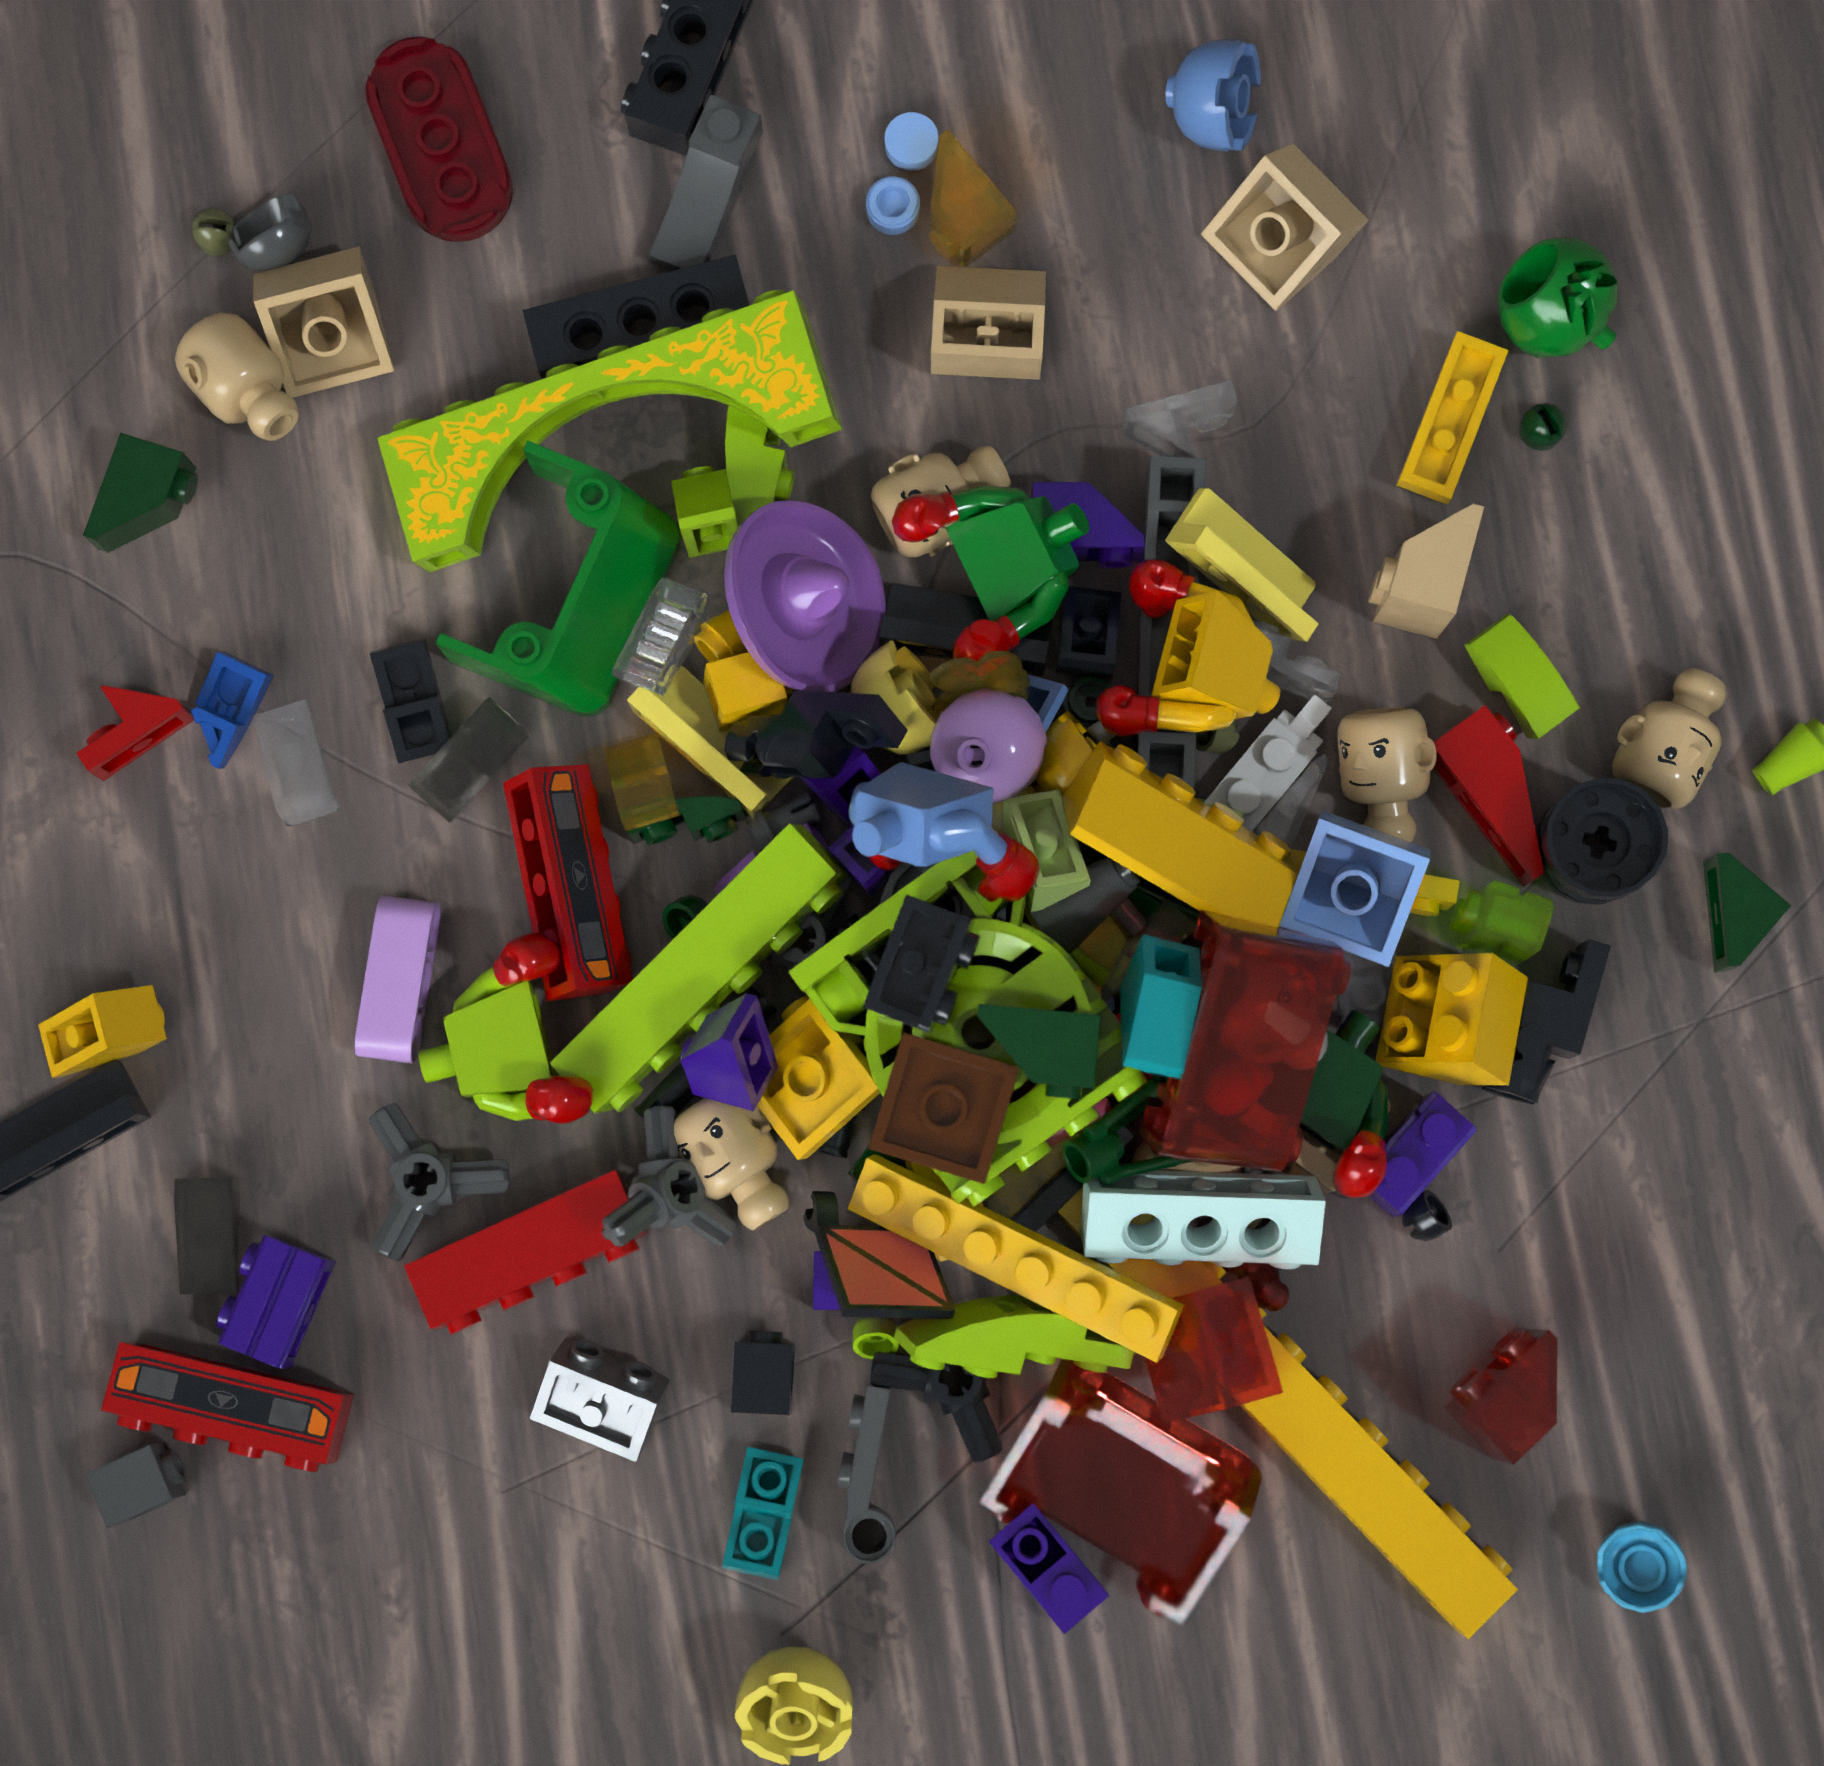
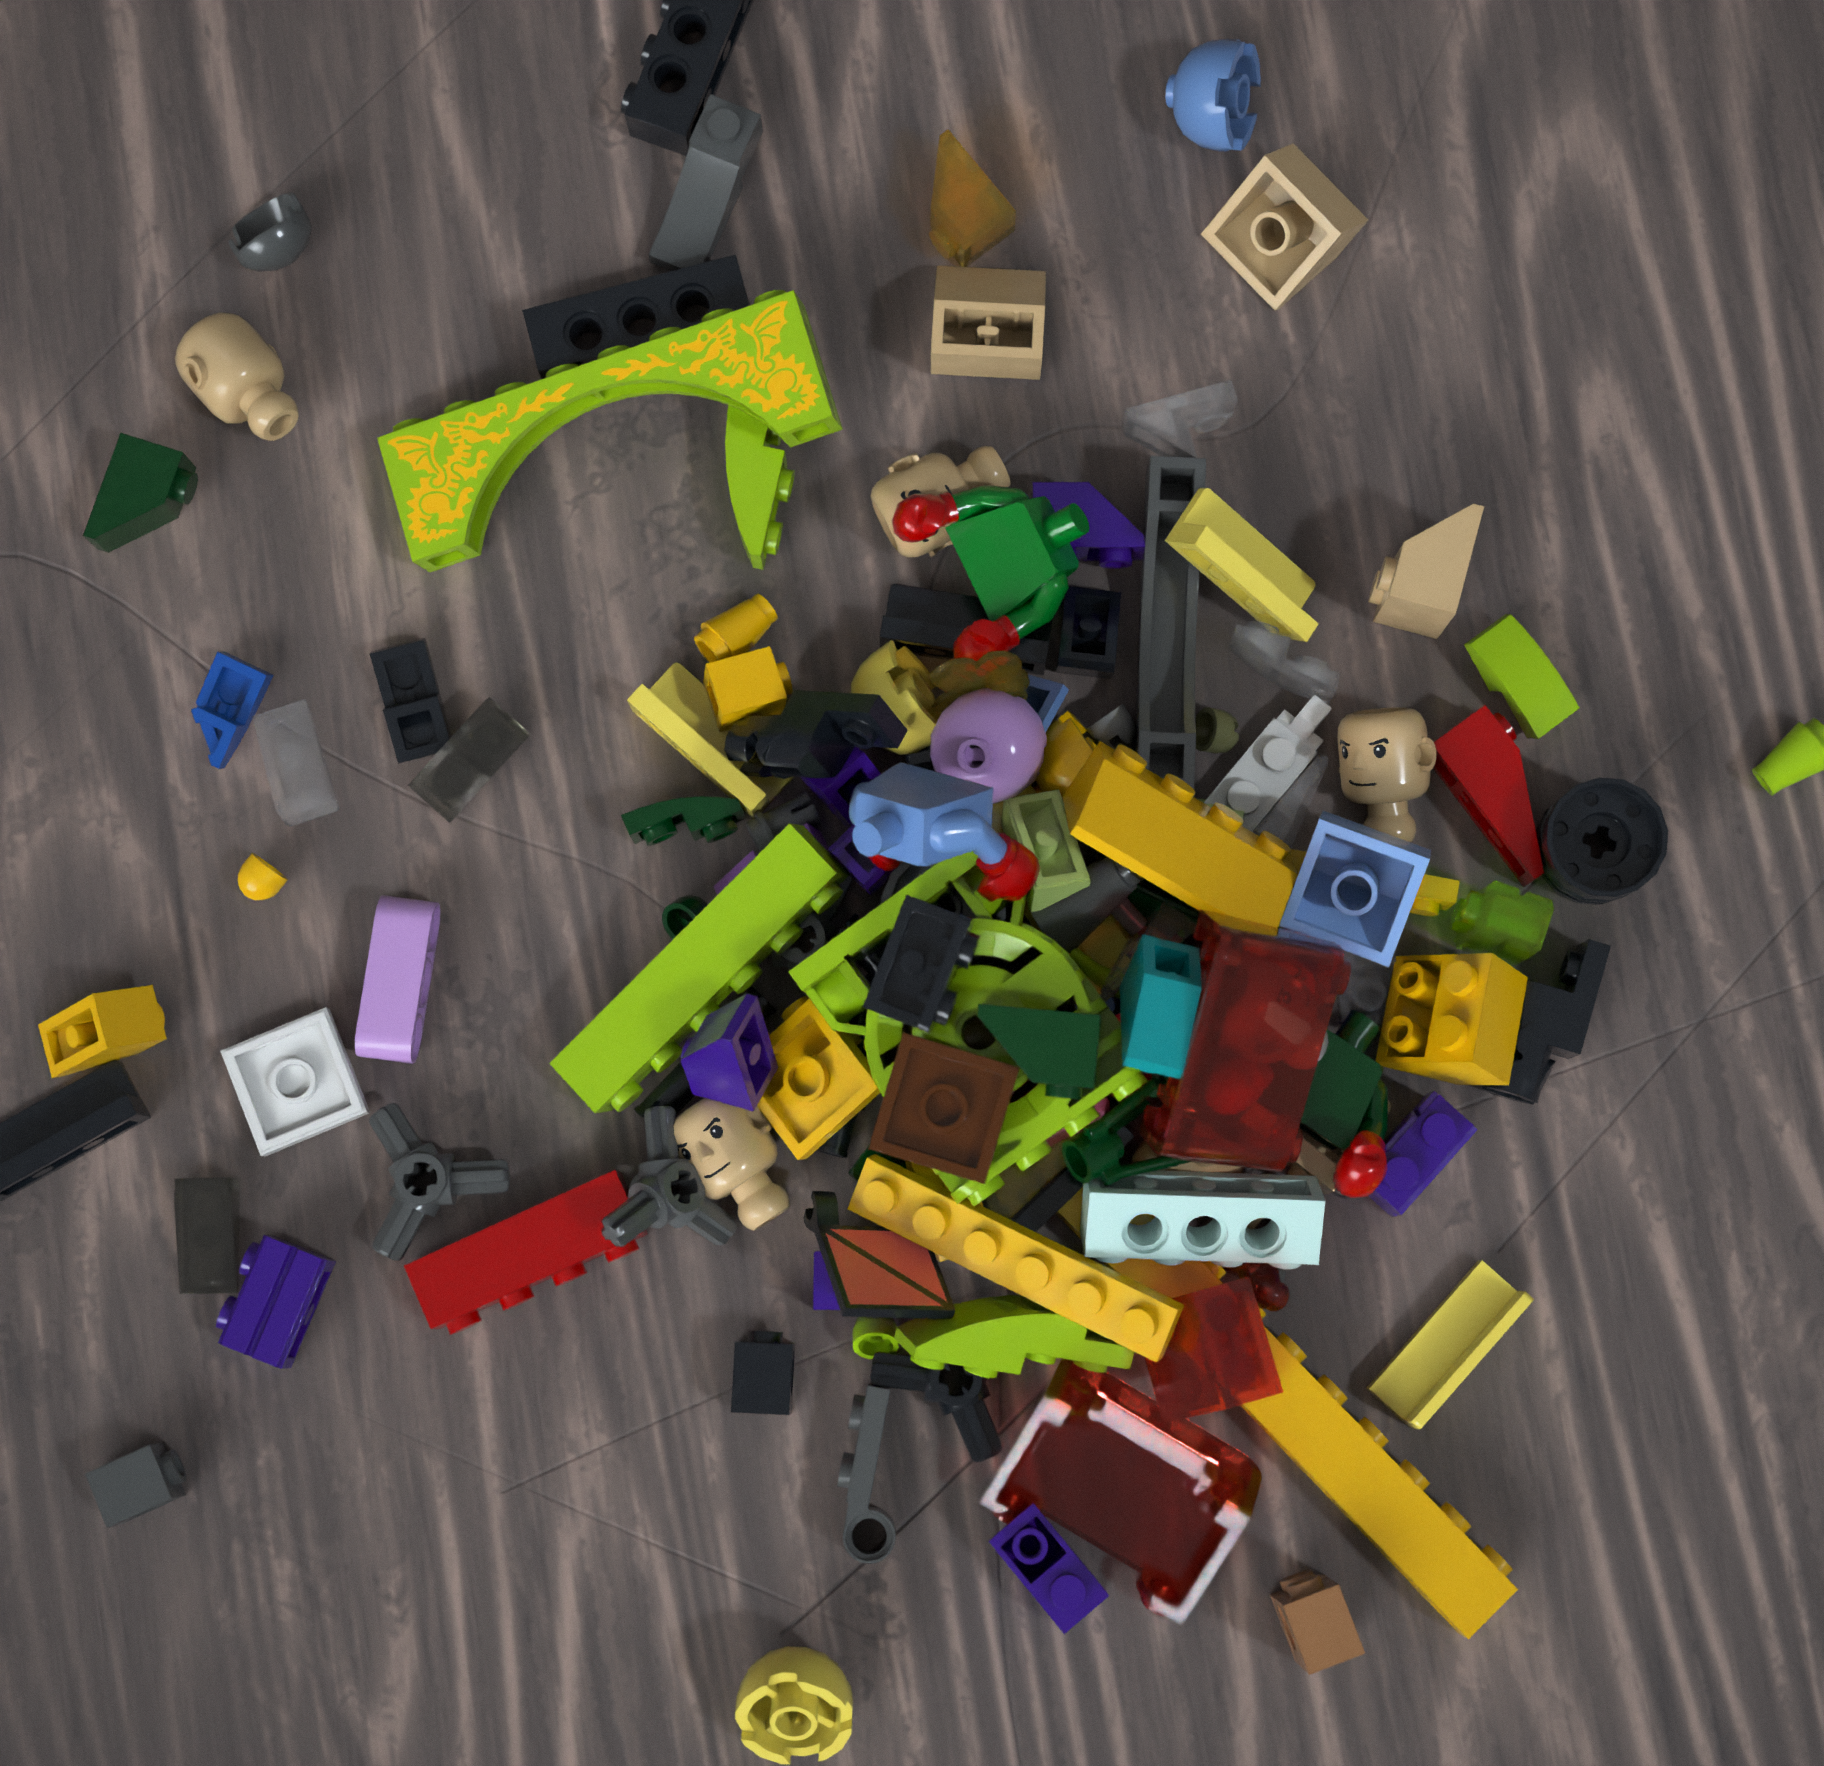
red slope [76,685,194,781] -> none
brick [101,1341,354,1472] -> none
olive hinge [192,207,237,256] -> none
tan slope [253,246,394,398] -> none
dark red tile [365,36,513,242] -> none
lime torso [418,933,594,1124] -> none
green windscreen [436,440,681,717] -> none
red brick [503,764,633,1001] -> none
bracket [530,1338,670,1462] -> none
clear yellow slope [604,733,680,832] -> none
clear slope [612,578,710,696] -> none
lime slope [671,466,738,558] -> none
teal slope [722,1447,804,1580] -> none
medium lavender hat [724,500,886,692] -> none
light blue tile [866,176,920,235] -> none
light blue tile [884,112,939,171] -> none
dark green plate [1063,675,1113,729] -> none
yellow torso [1096,558,1280,737] -> none
yellow plate [1396,331,1509,505] -> none
black hinge [1402,1190,1452,1241] -> none
clear red slope [1444,1329,1557,1465] -> none
green piece [1498,237,1618,358] -> none
dark green hinge [1519,403,1566,451] -> none
medium azure hair [1597,1521,1687,1613] -> none
tan piece [1612,668,1727,809] -> none
dark green slope [1703,853,1792,973] -> none
none -> white plate [220,1007,370,1157]
none -> yellow hinge [238,853,288,900]
none -> medium nougat brick [1270,1569,1365,1675]
none -> light yellow panel [1366,1260,1534,1430]

